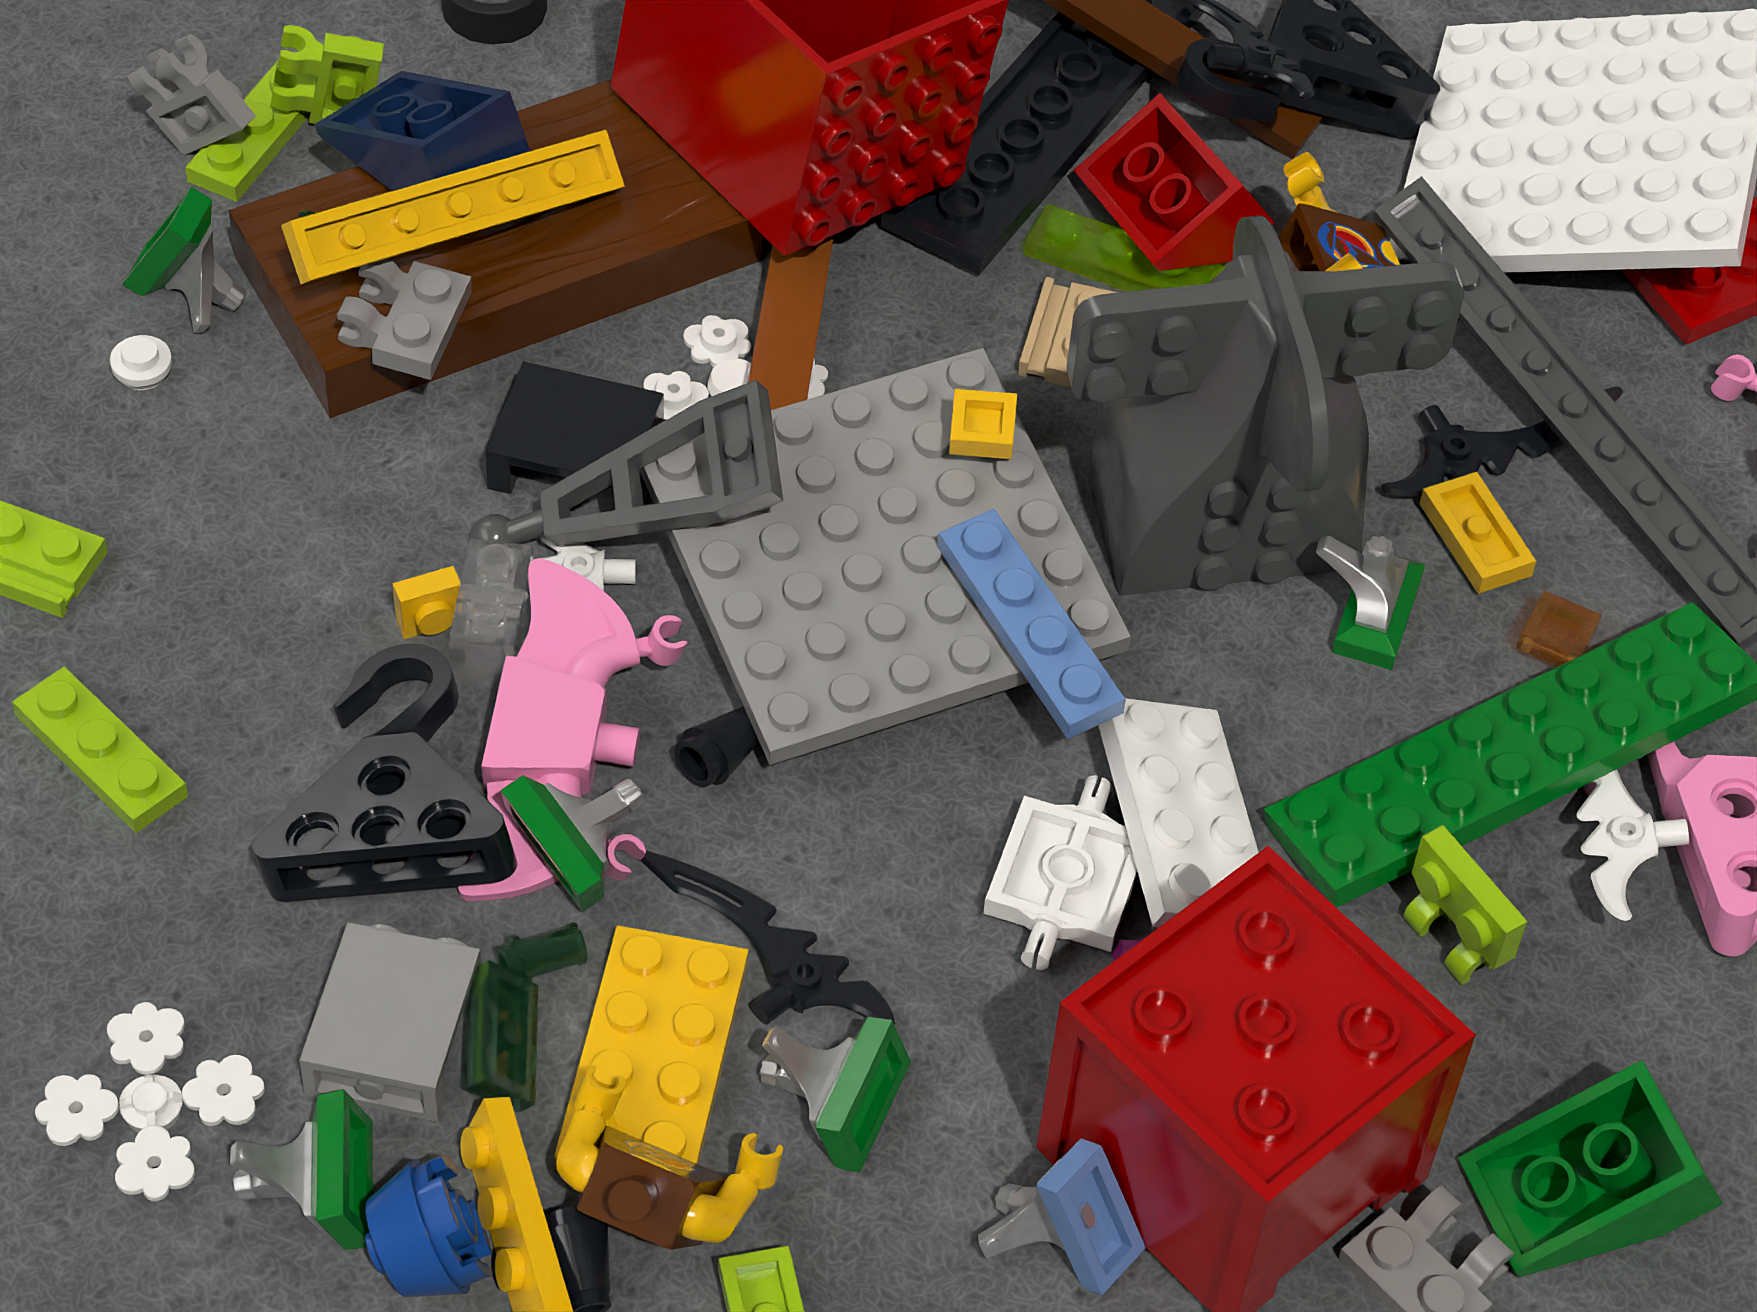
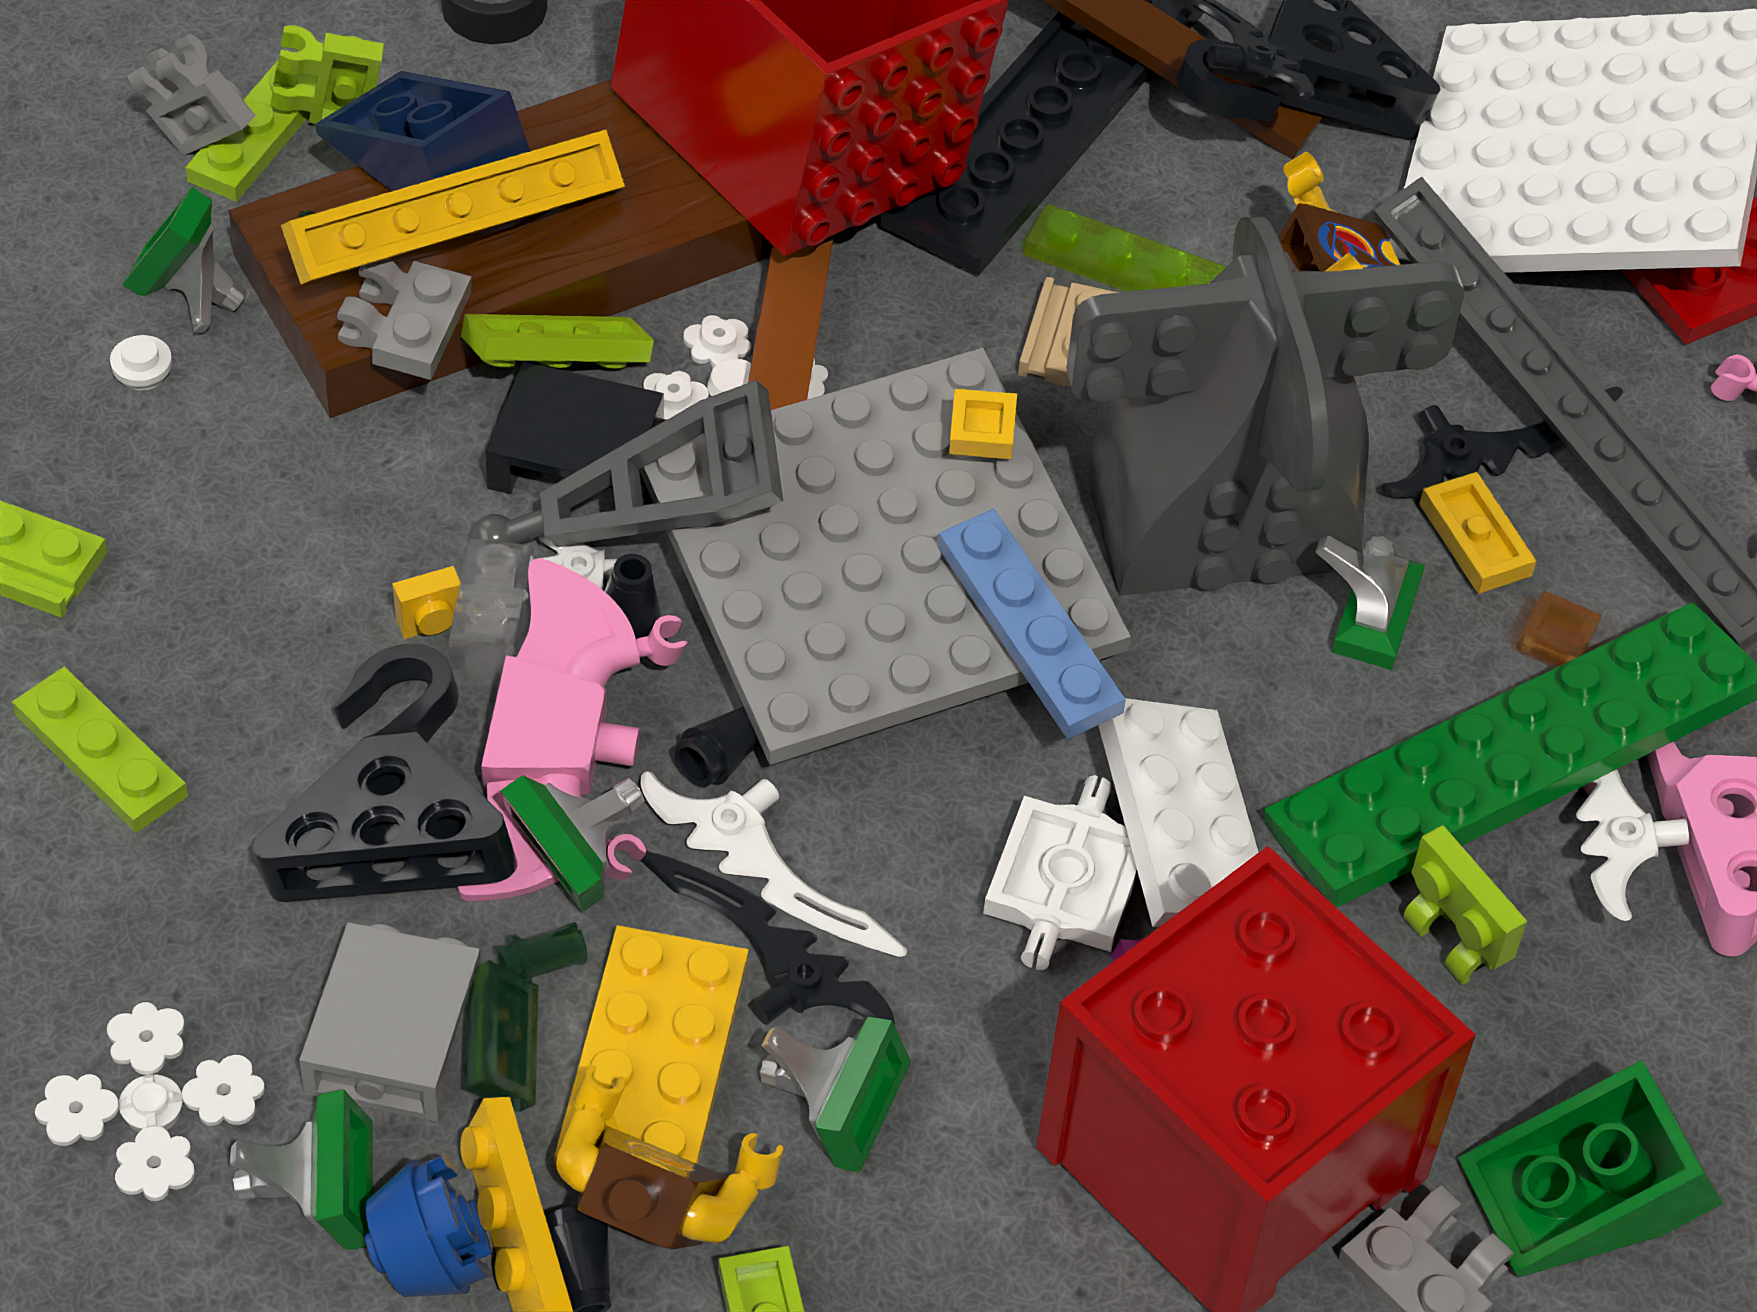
medium blue piece [978,1139,1146,1295] -> none
red slope [1074,93,1275,271] -> none
none -> lime plate [461,314,654,368]
none -> black cone [604,554,661,639]
none -> white piece [641,771,907,957]

